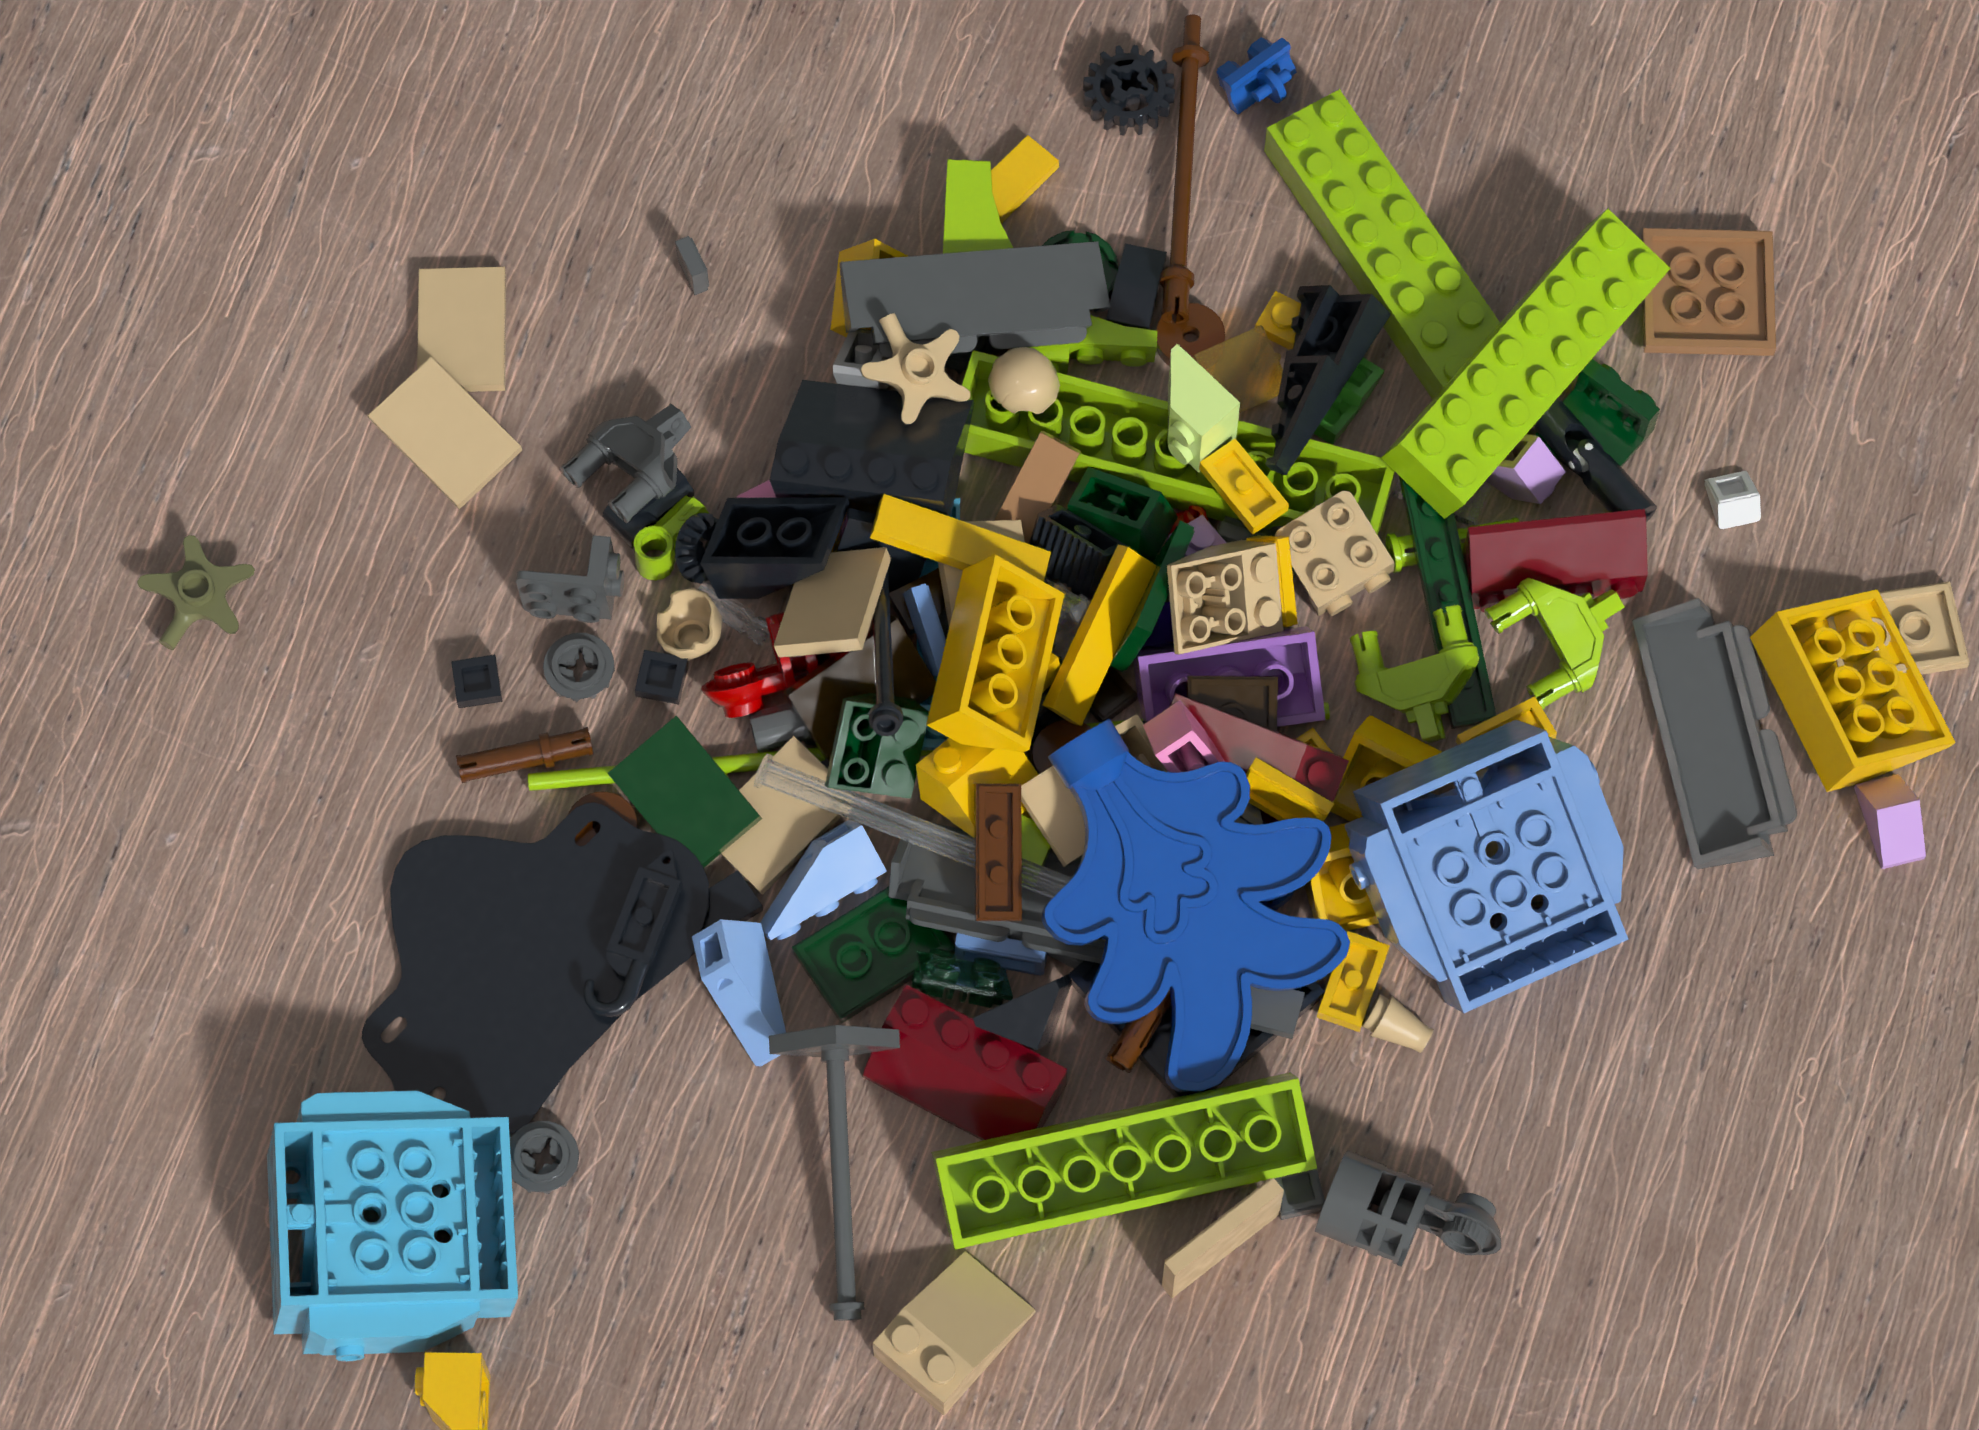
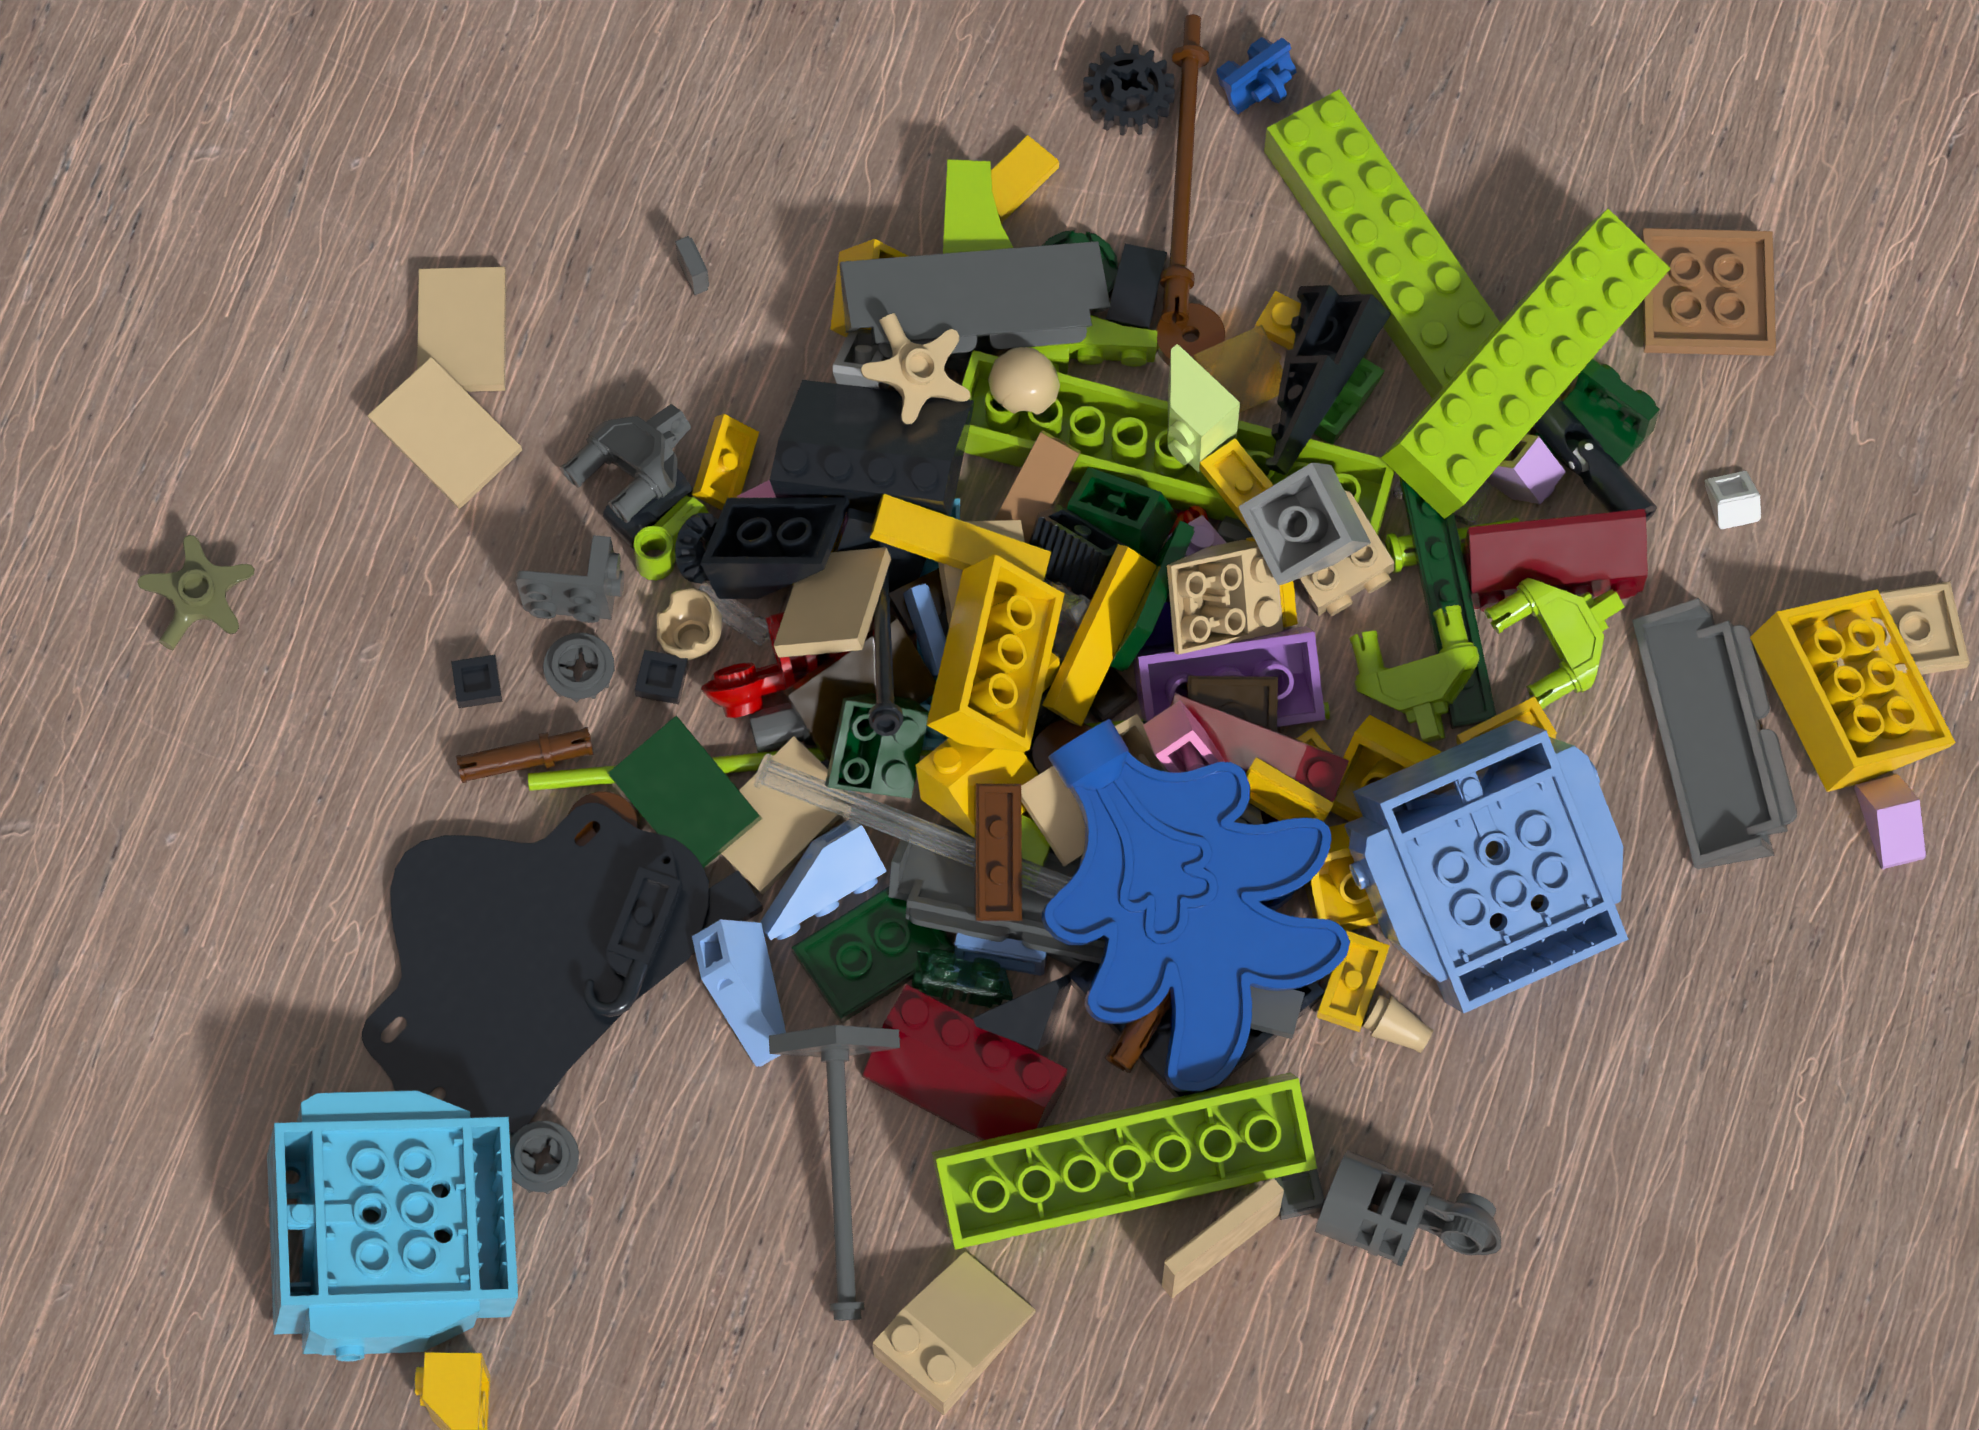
none -> yellow plate [692,414,759,510]
none -> light grey slope [1239,462,1371,585]

